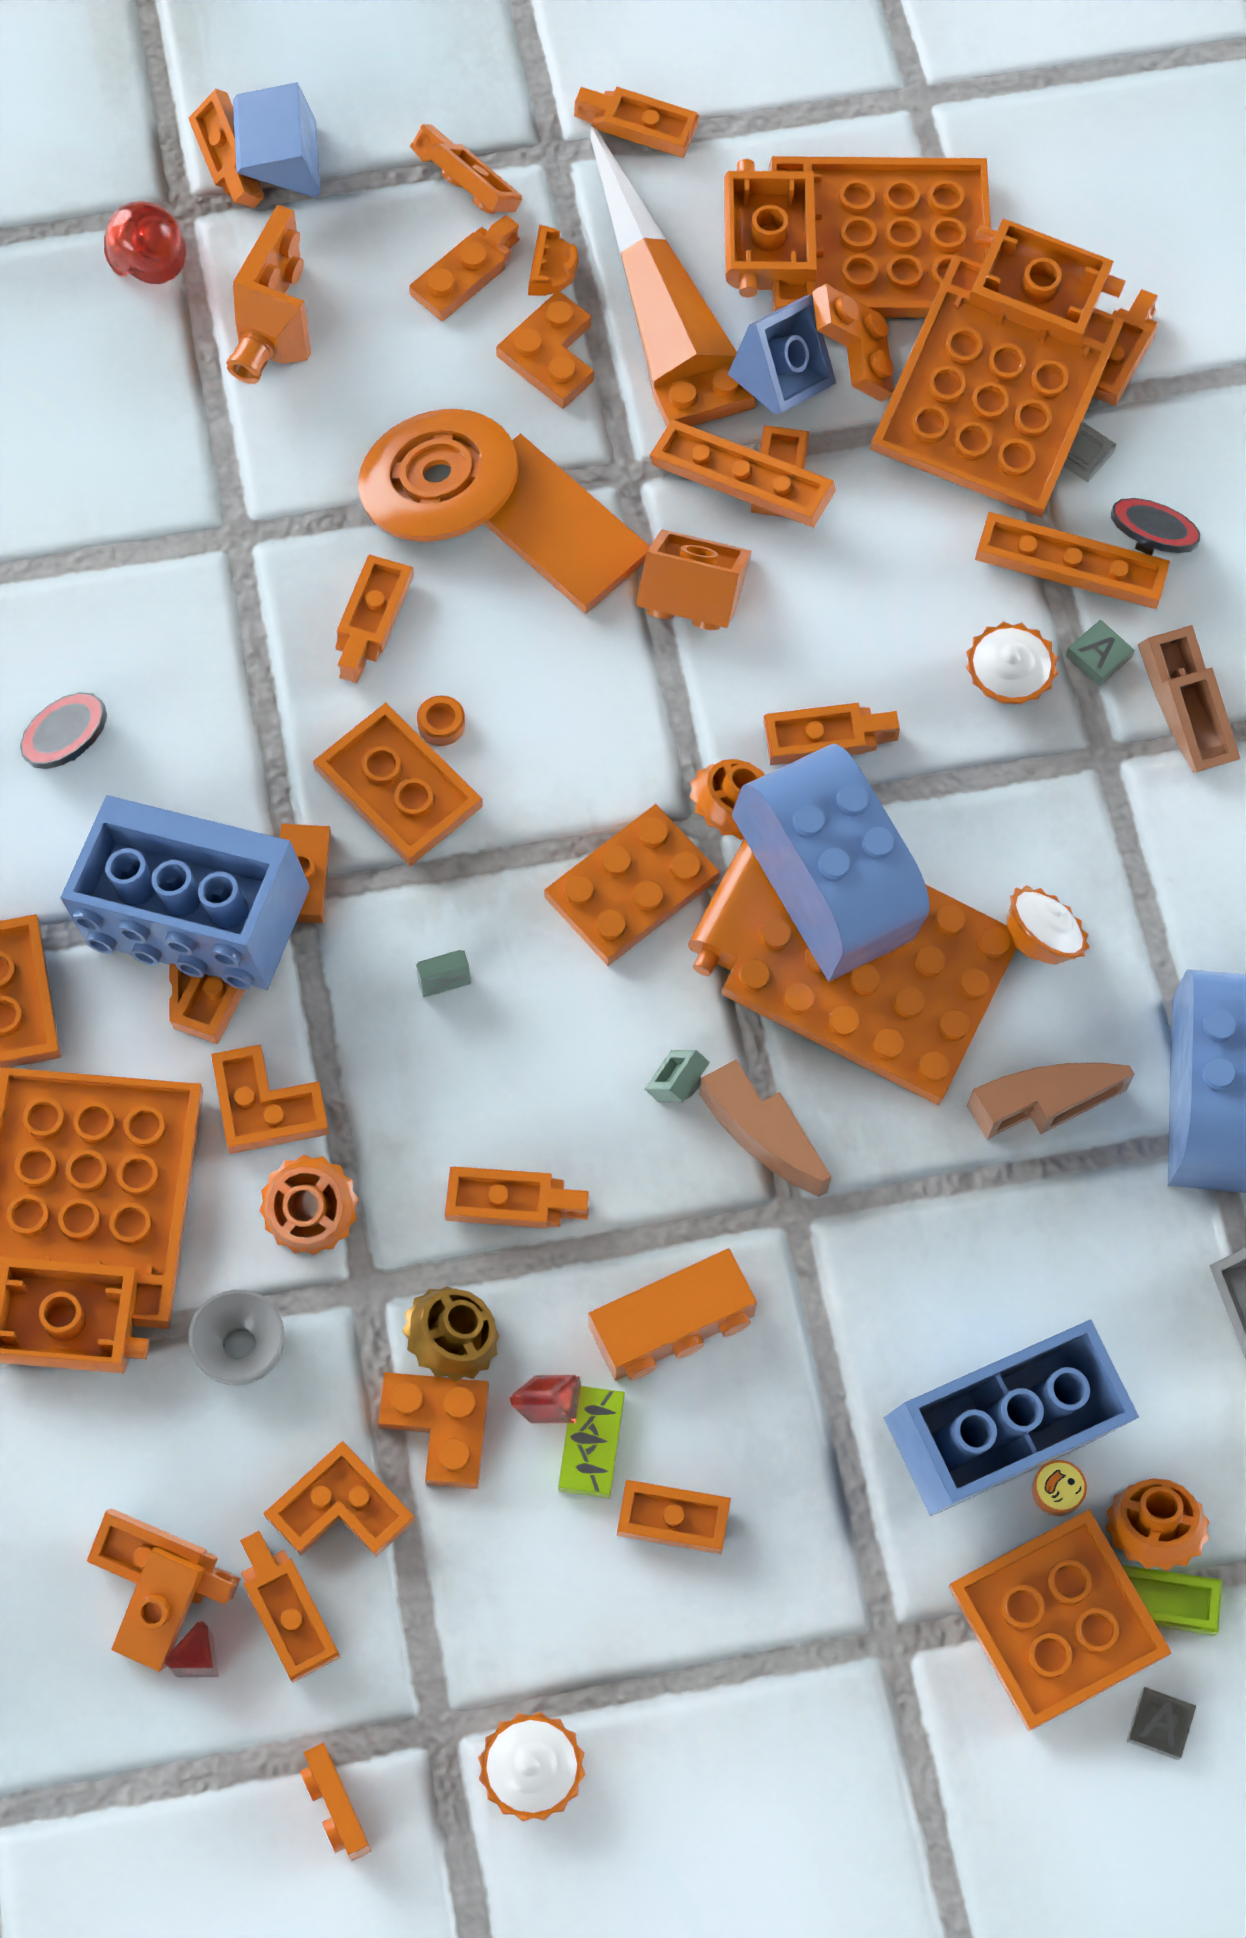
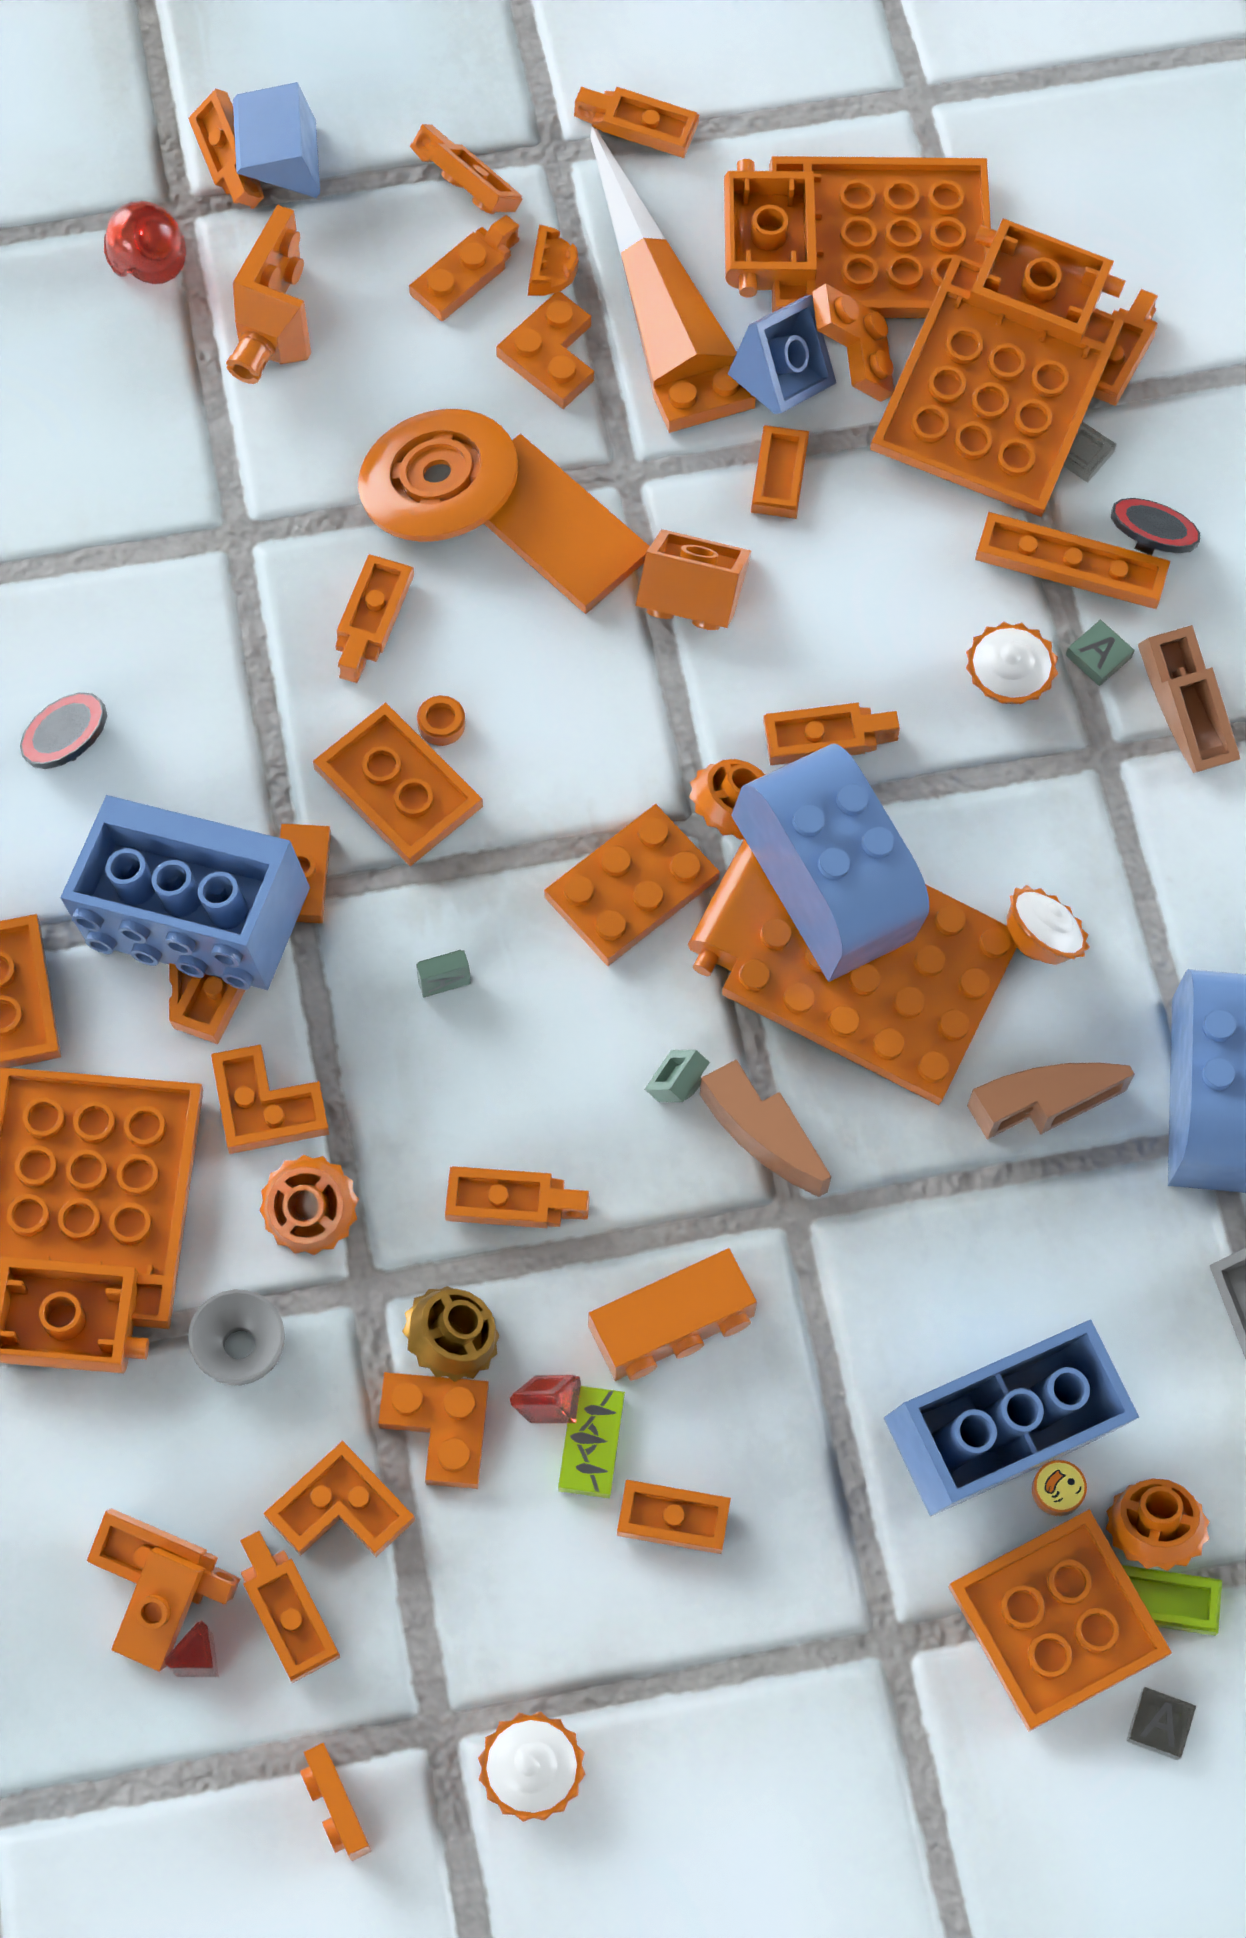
orange plate [650,419,836,528] -> none

